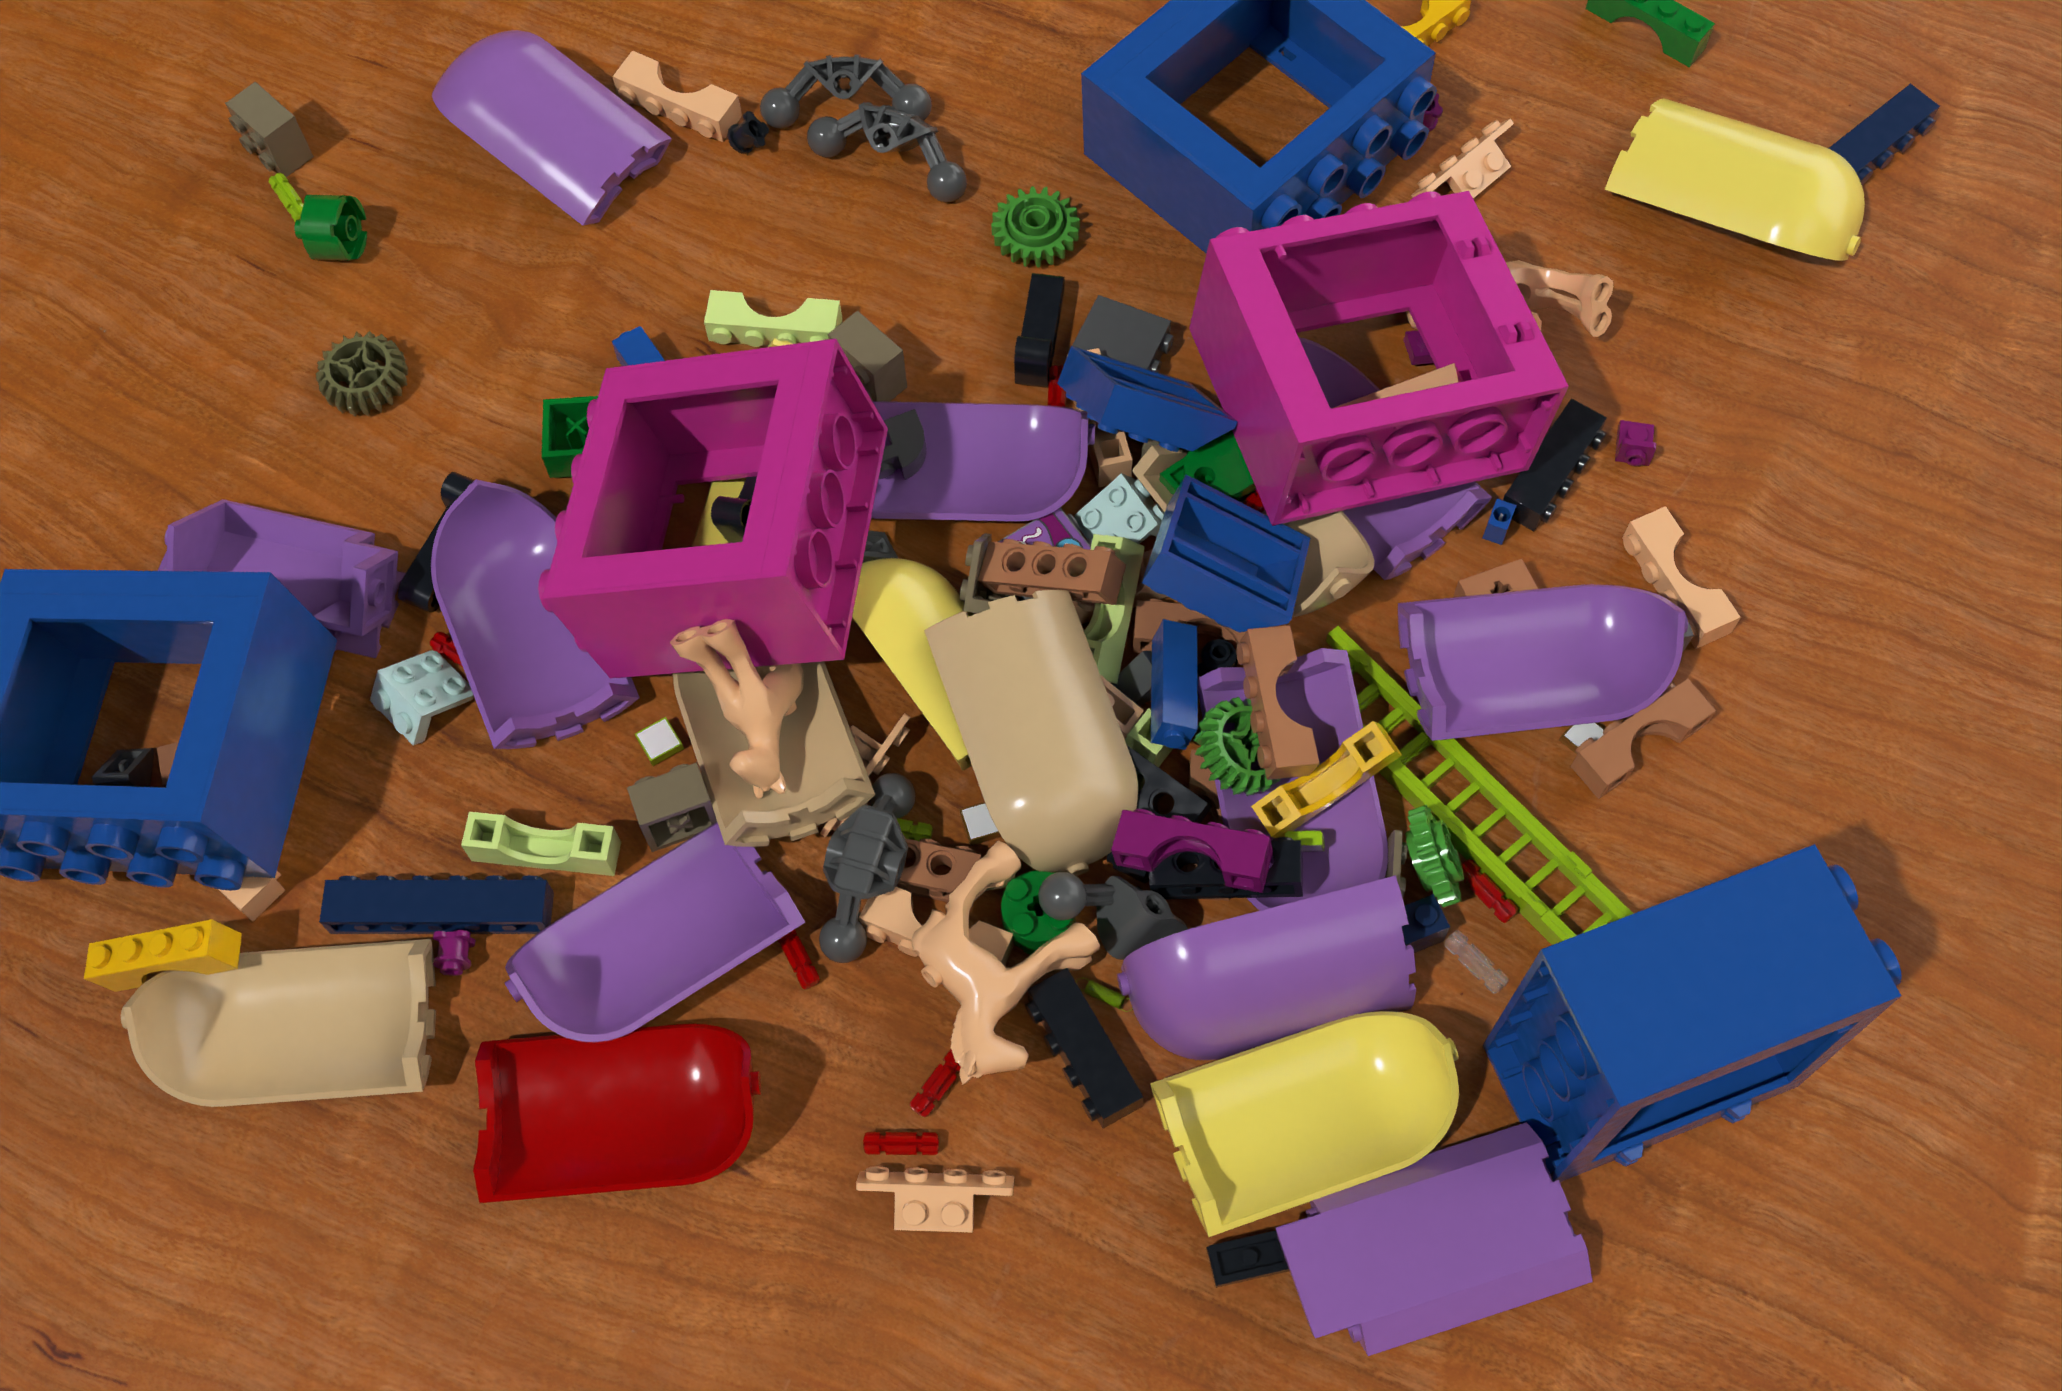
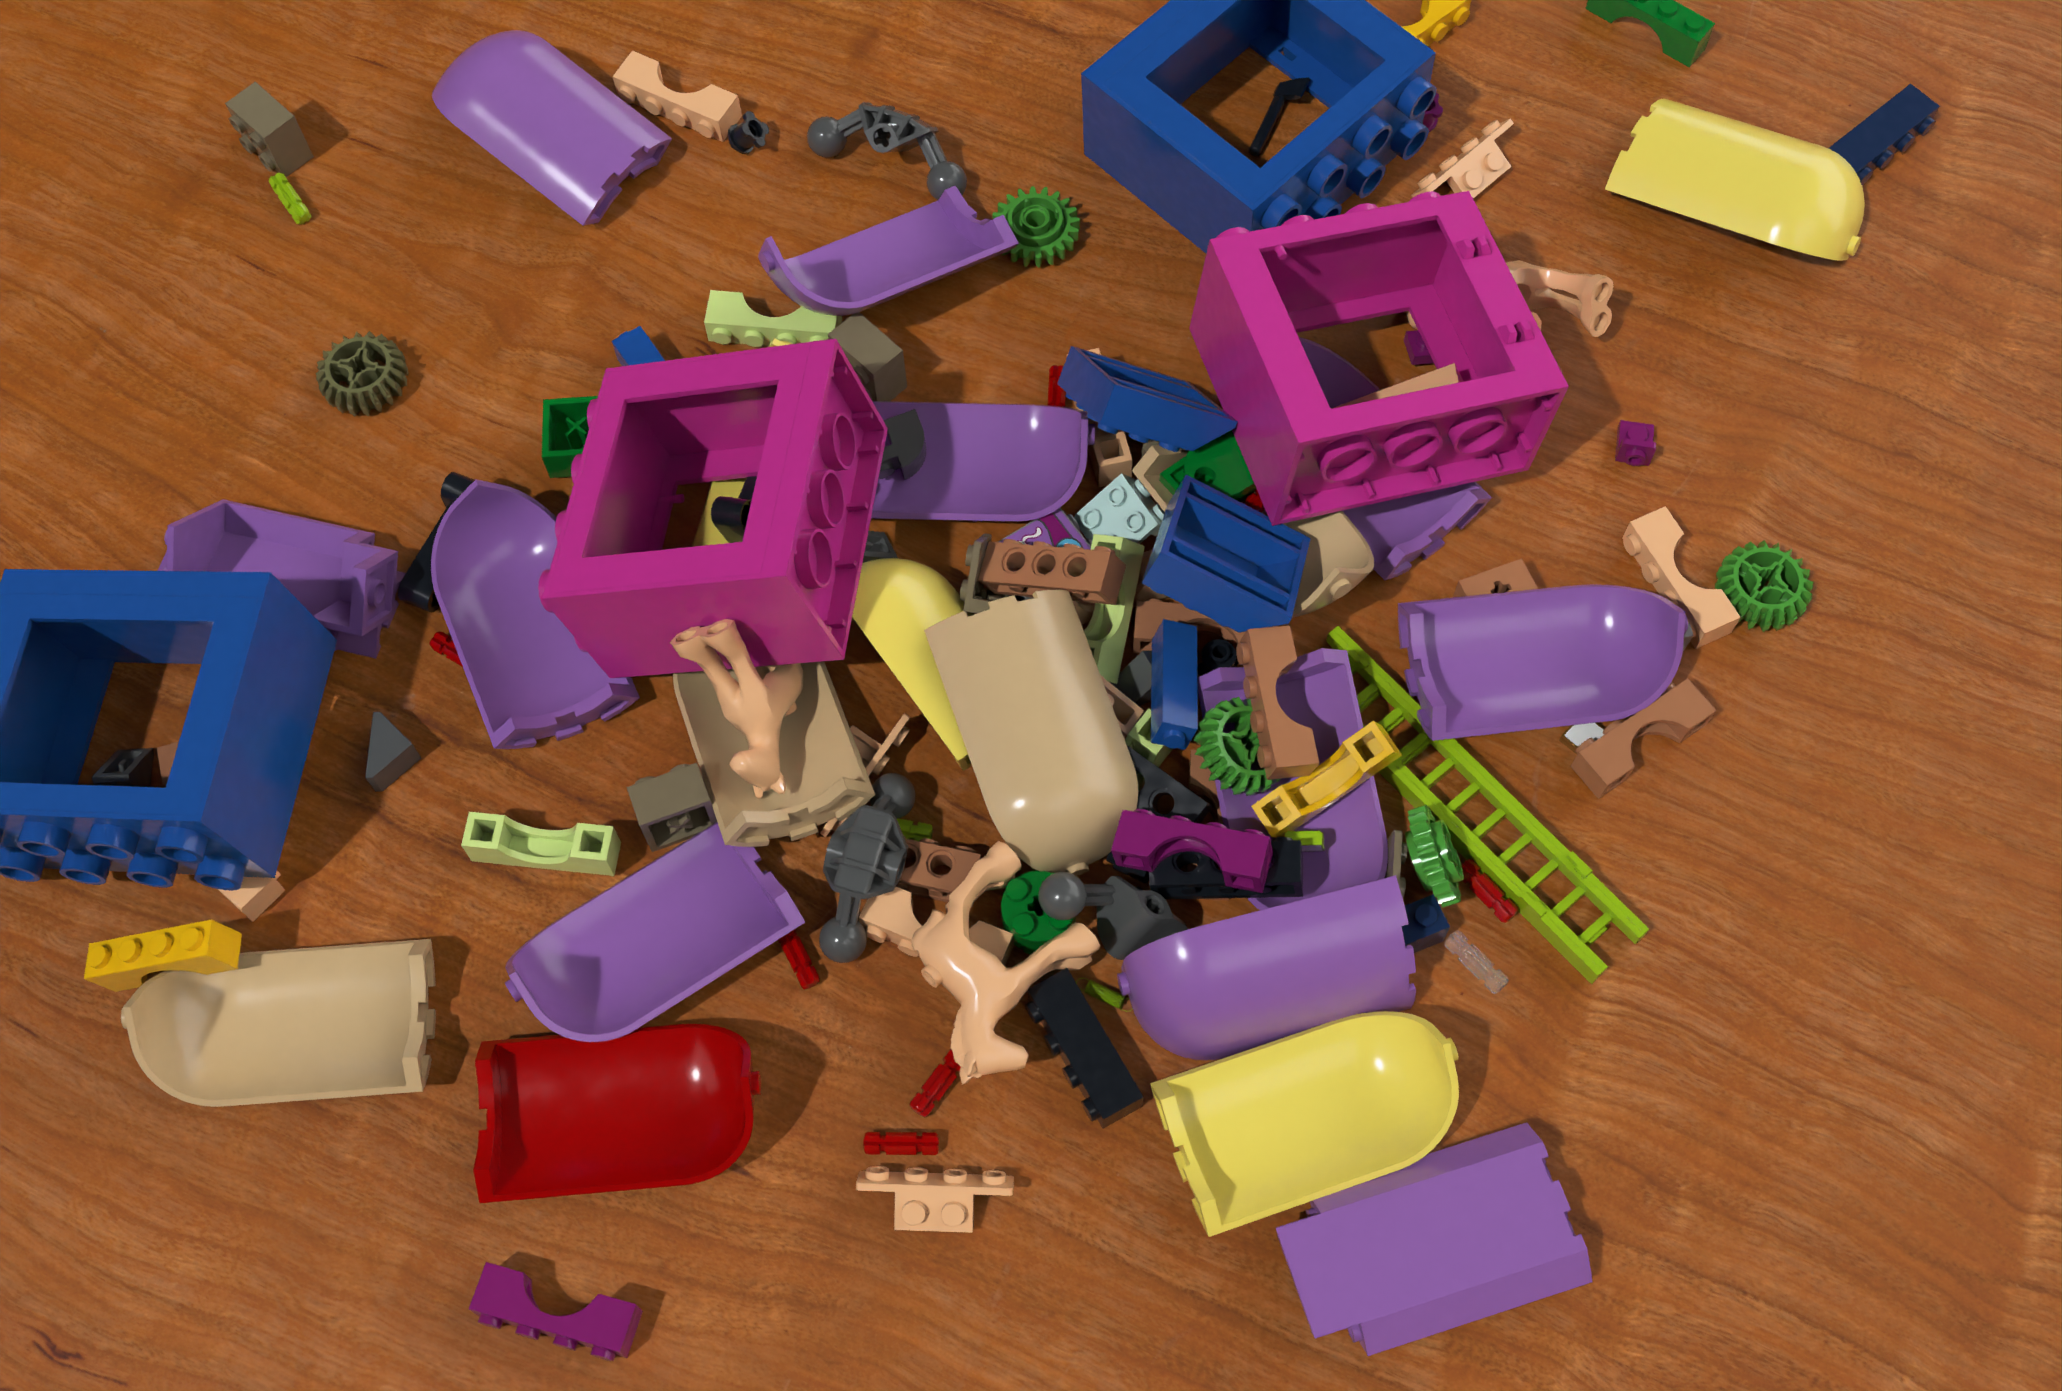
green brick [294,195,367,261] -> none
dark blue brick [319,875,554,934] -> none
light aqua bracket [370,650,474,746] -> none
magenta brick [433,930,476,976] -> none
white tile [635,717,684,766] -> none
dark grey piece [760,54,932,129] -> none
white tile [959,802,1002,846] -> none
black beam [1014,273,1065,387] -> none
dark grey brick [1072,295,1174,373] -> none
black hinge [1206,1230,1290,1288] -> none
blue piece [1482,499,1516,545] -> none
blue door [1483,844,1902,1182] -> none
black brick [1503,398,1607,532] -> none
none -> dark grey slope [365,712,421,792]
none -> magenta arch [469,1262,643,1362]
none -> medium lavender panel [758,186,1019,316]
none -> black piece [1249,77,1310,156]
none -> bright green gear [1715,540,1813,632]

